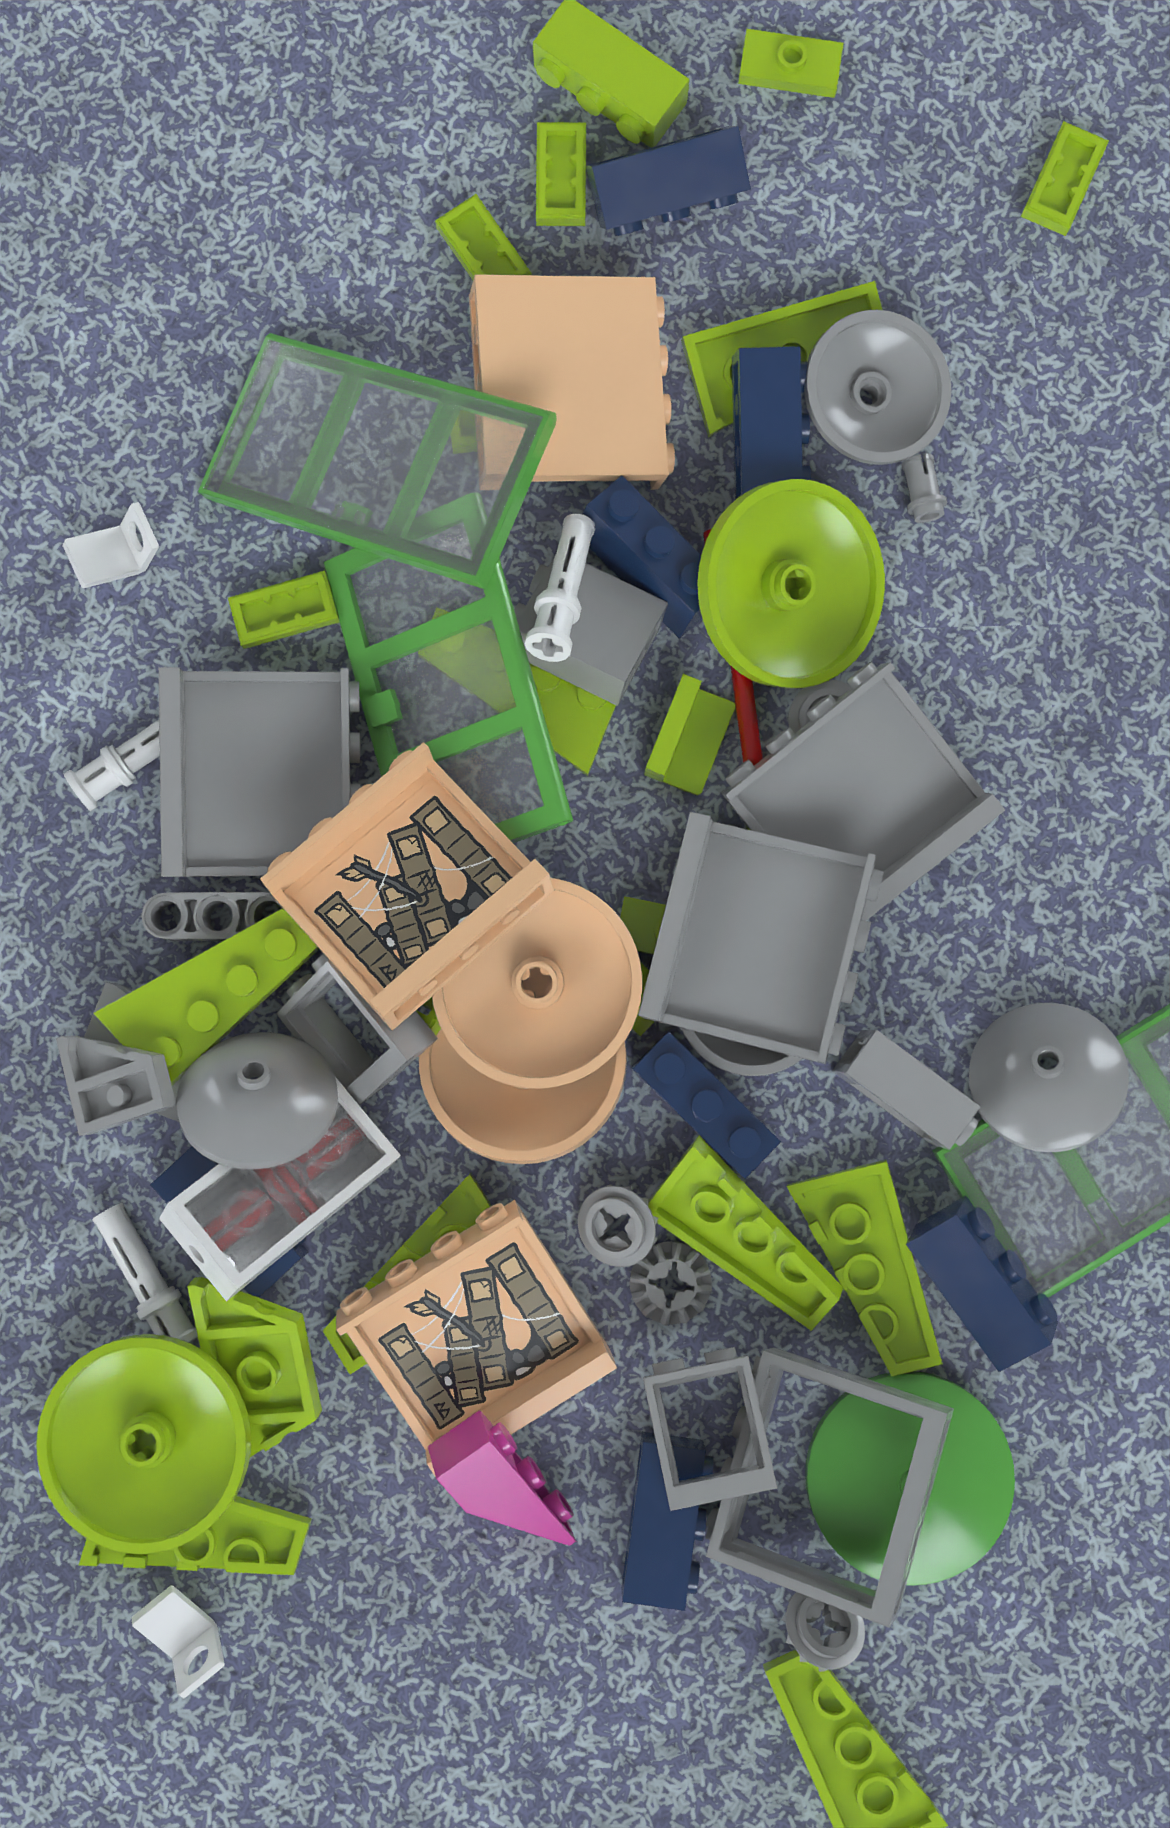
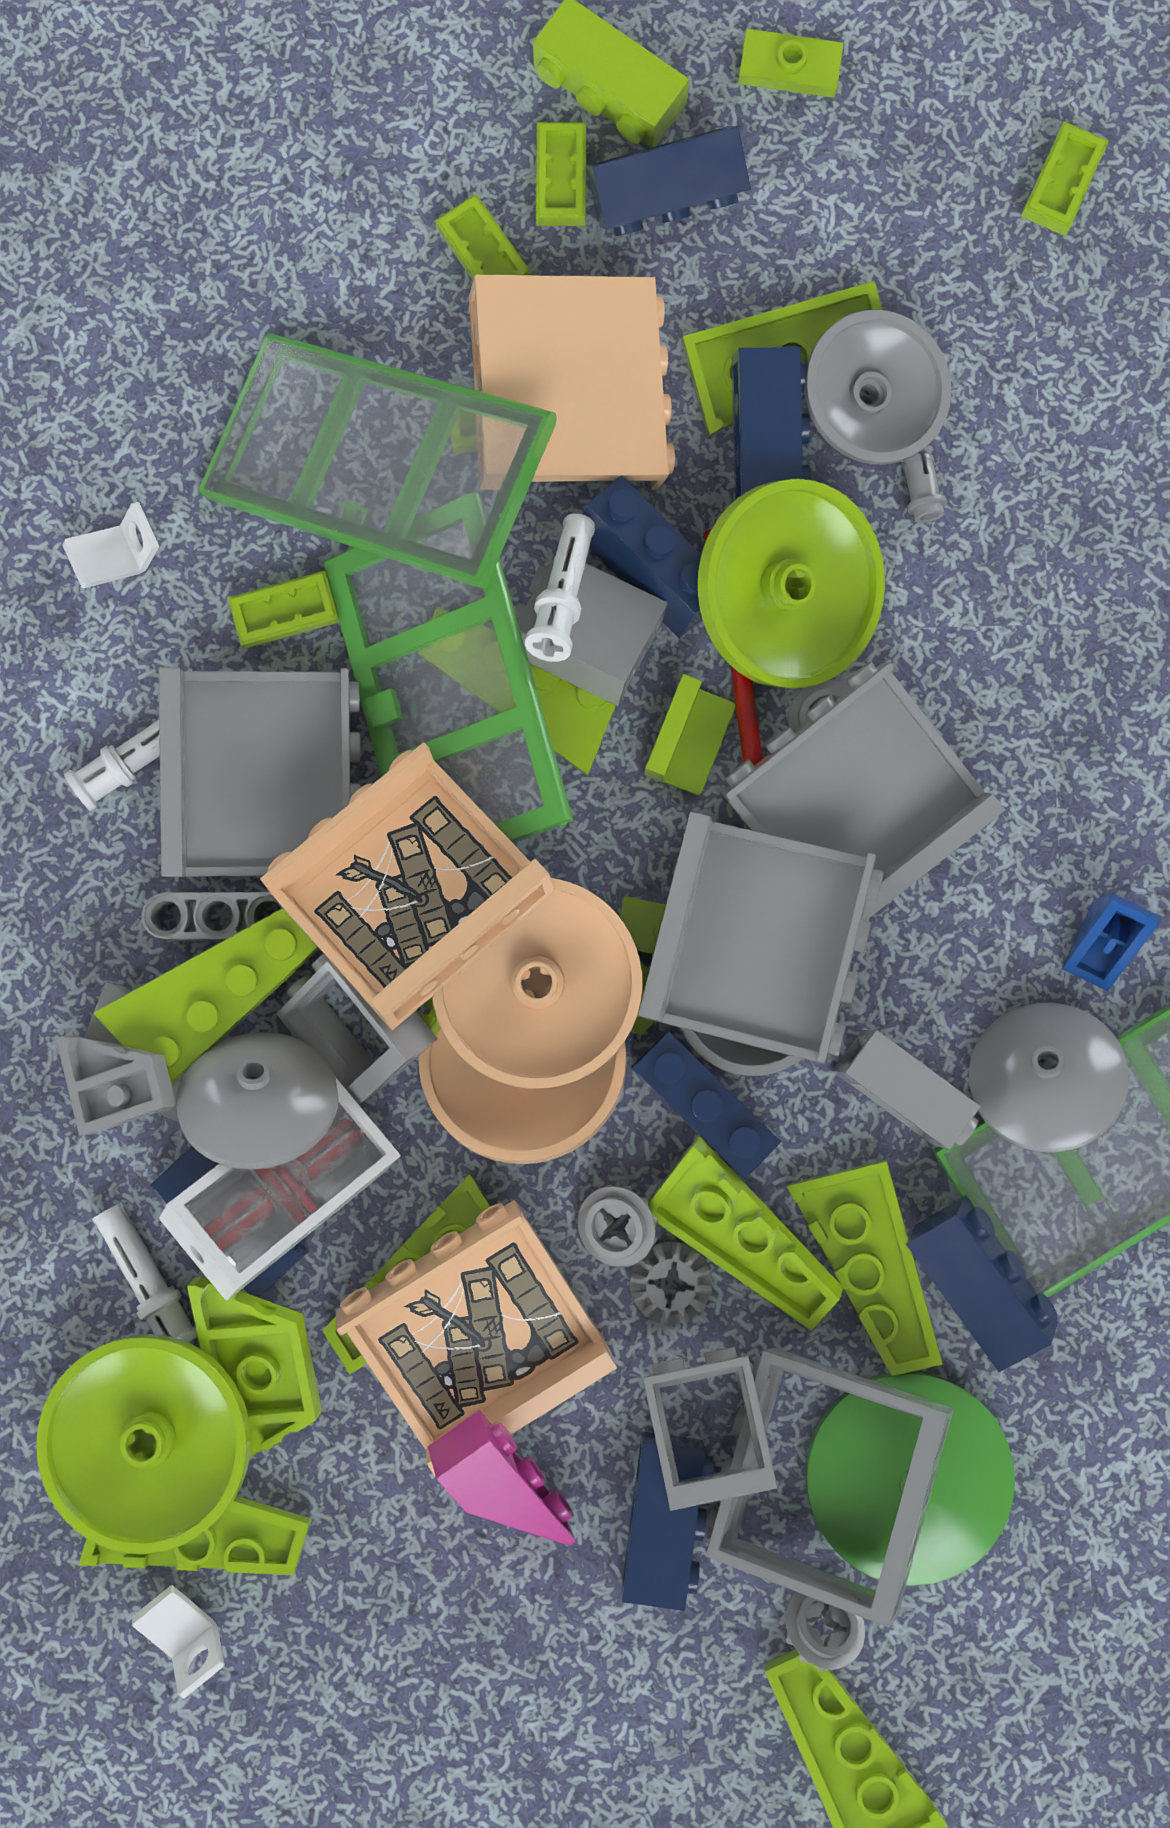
none -> blue slope [1062,893,1161,991]

